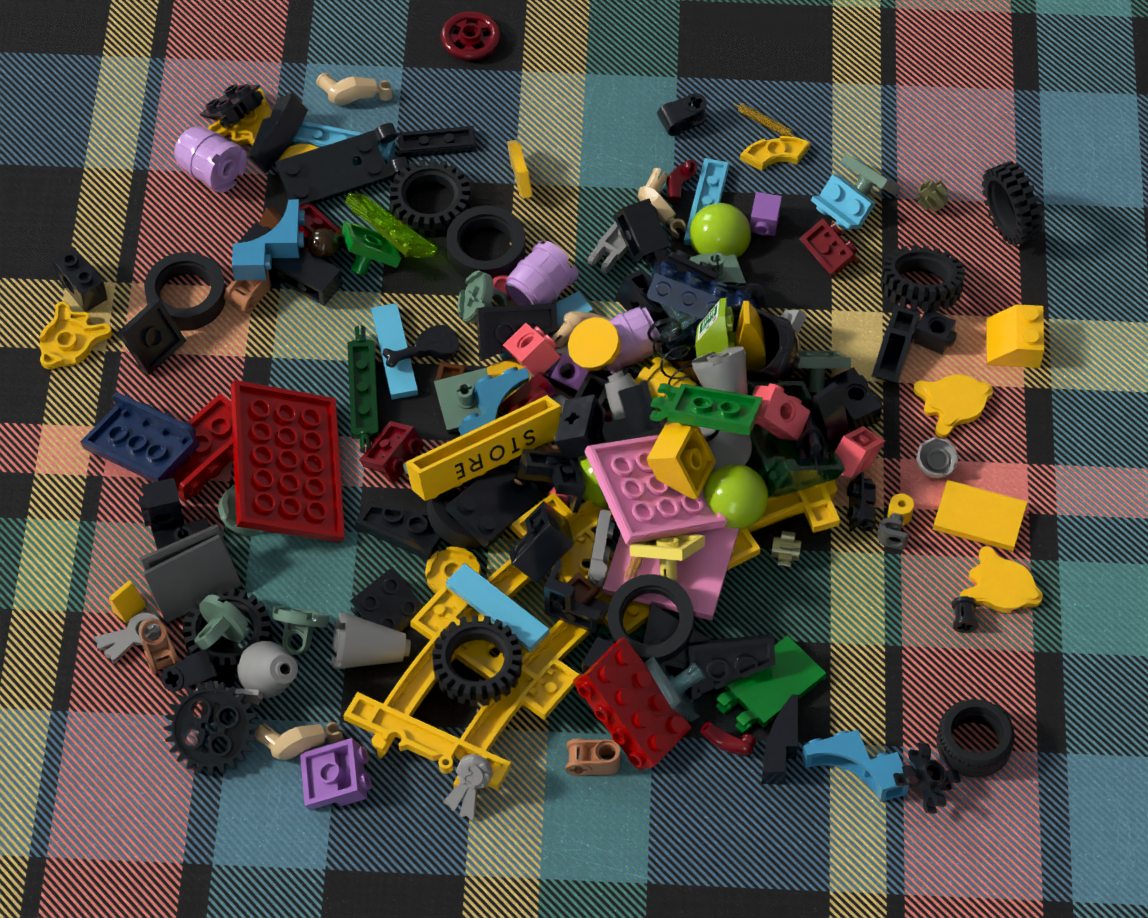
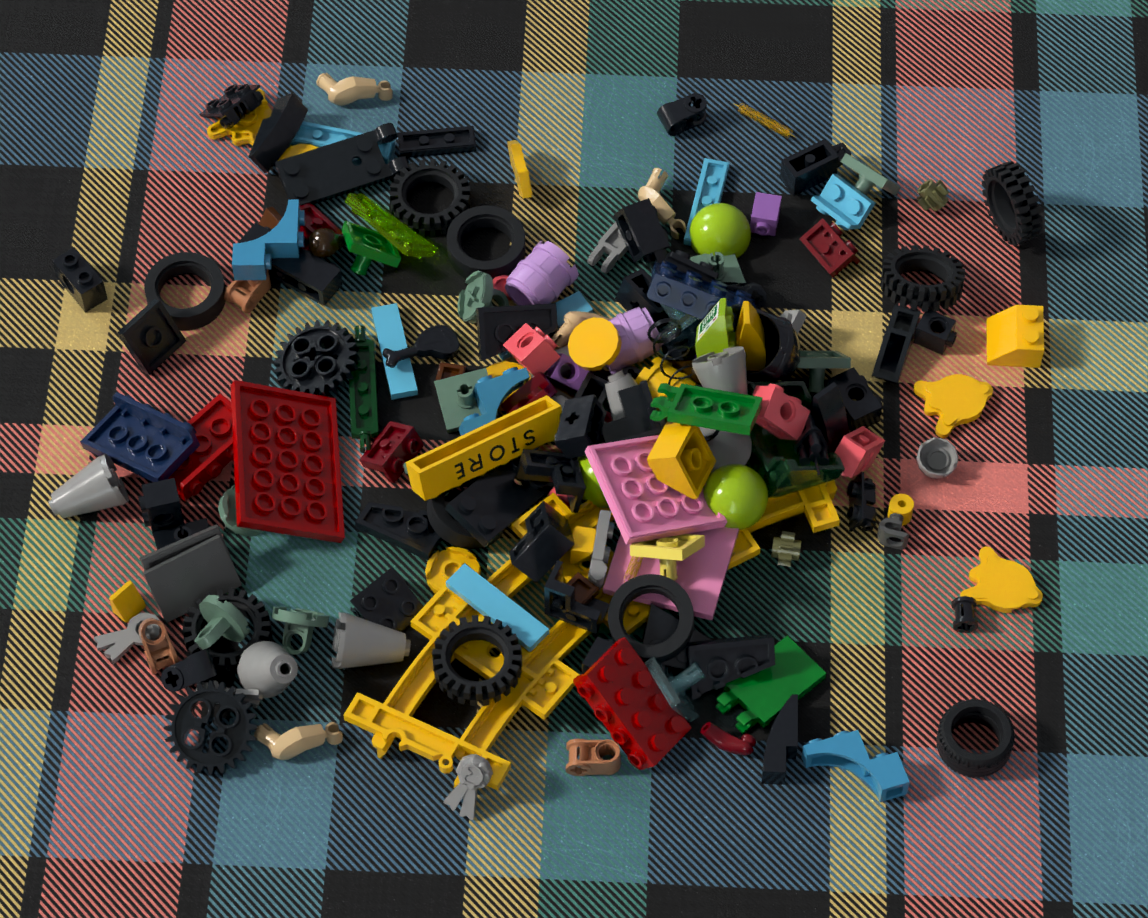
yellow tile [39,301,112,369] -> none
lavender piece [174,126,247,193] -> none
medium lavender plate [300,738,371,810] -> none
dark red plate [441,11,501,60] -> none
dark red arm [666,160,698,203] -> none
yellow tile [740,136,811,171] -> none
black pin [893,742,961,814] -> none
yellow tile [933,480,1027,552] -> none
none -> light grey cone [48,453,129,518]
none -> black gear [273,320,360,397]
none -> yellow slope [569,526,596,564]
none -> black hinge [780,139,851,196]

